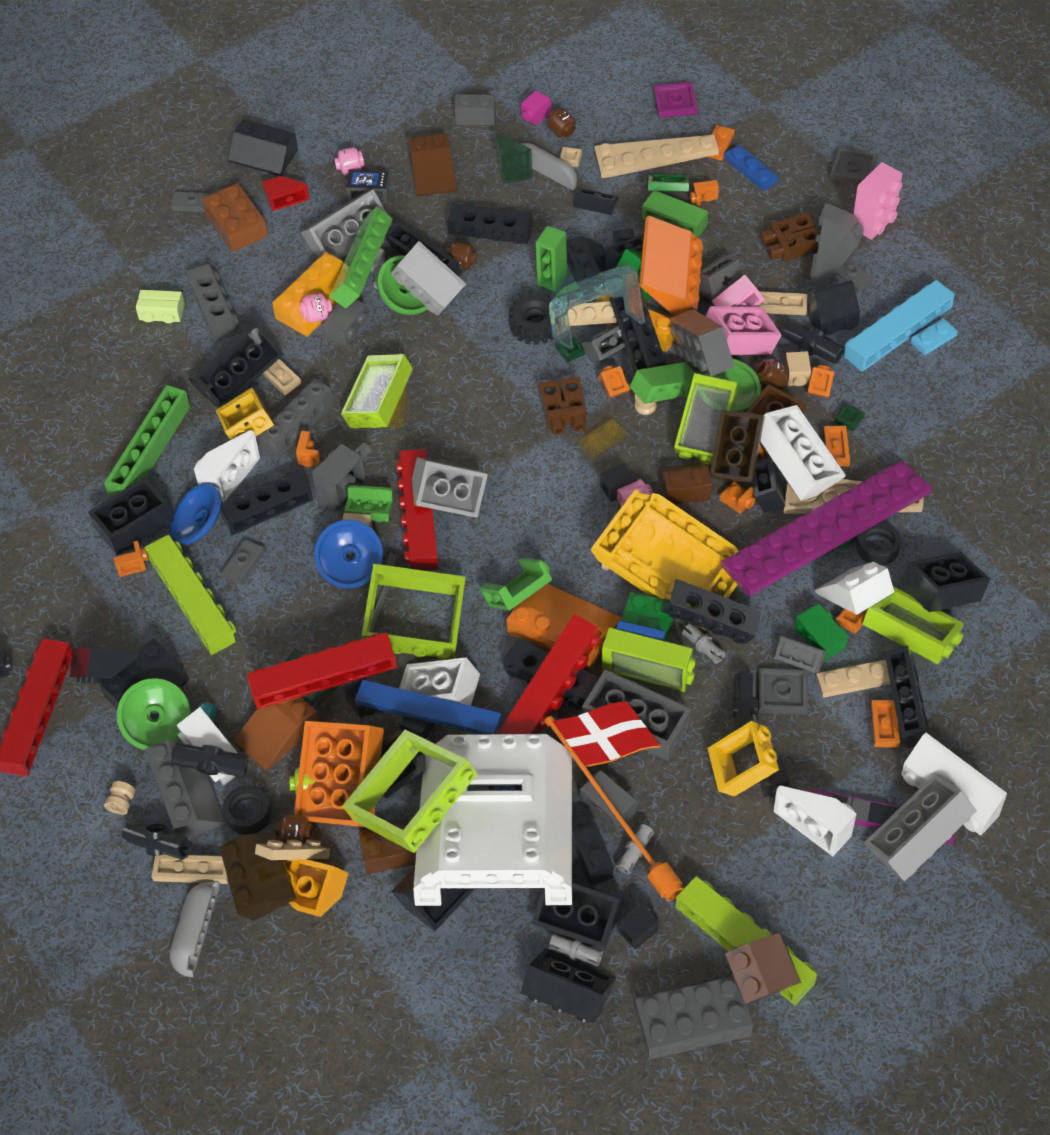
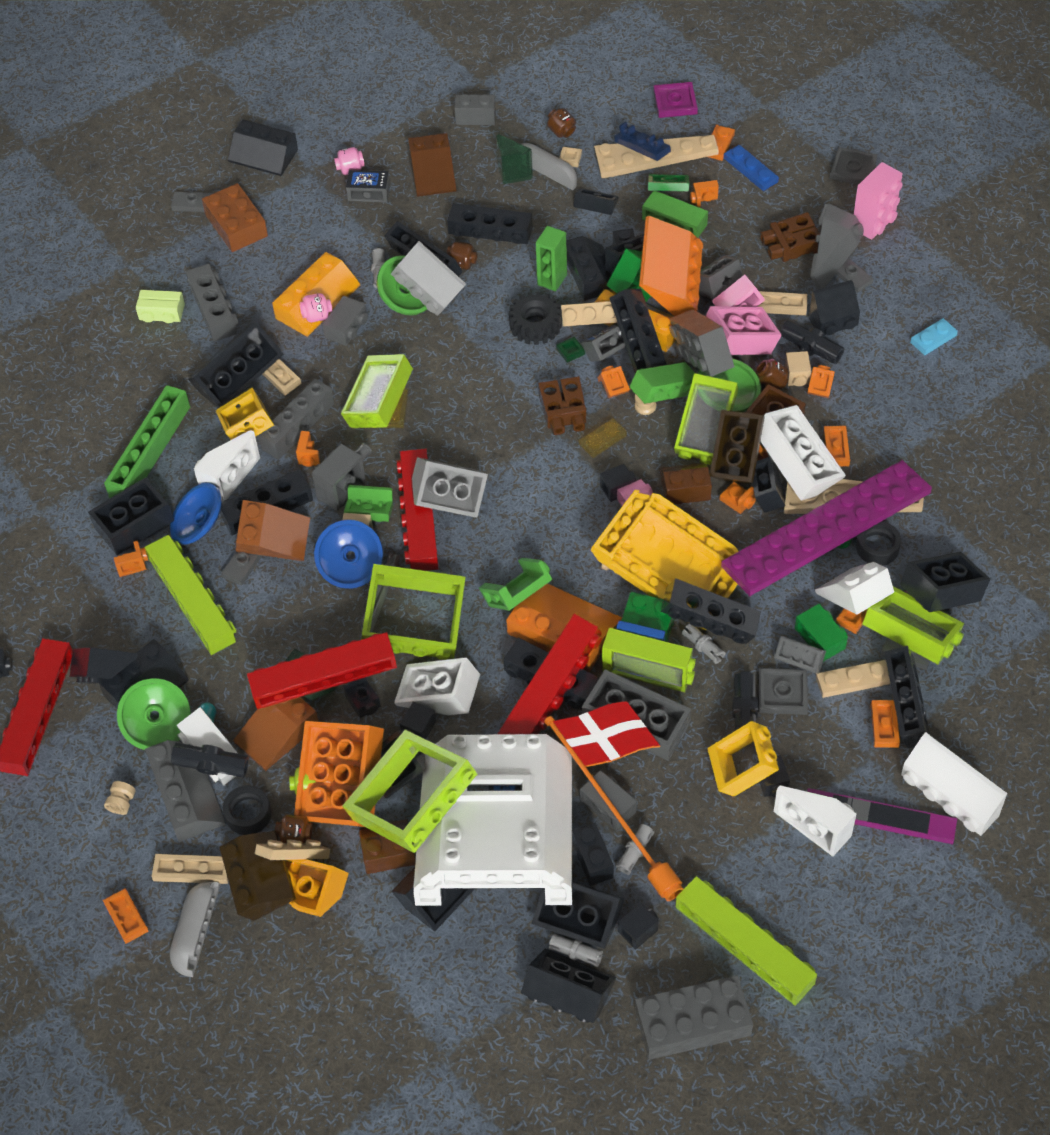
black piece [122,820,192,860] -> none
red slope [262,176,310,211] -> none
light grey slope [301,190,394,259] -> none
bright green brick [329,206,393,309] -> none
blue tile [355,680,501,735] -> none
dark pink brick [521,91,551,125] -> none
clear light blue windscreen [549,264,645,349] -> none
reddish brown slope [725,932,802,1004] -> none
dark green tile [834,404,865,431] -> none
medium azure brick [844,280,955,372] -> none
light grey slope [864,774,977,881] -> none
none -> orange plate [103,888,149,944]
none -> dark orange slope [236,500,310,561]
none -> dark blue plate [614,122,671,161]

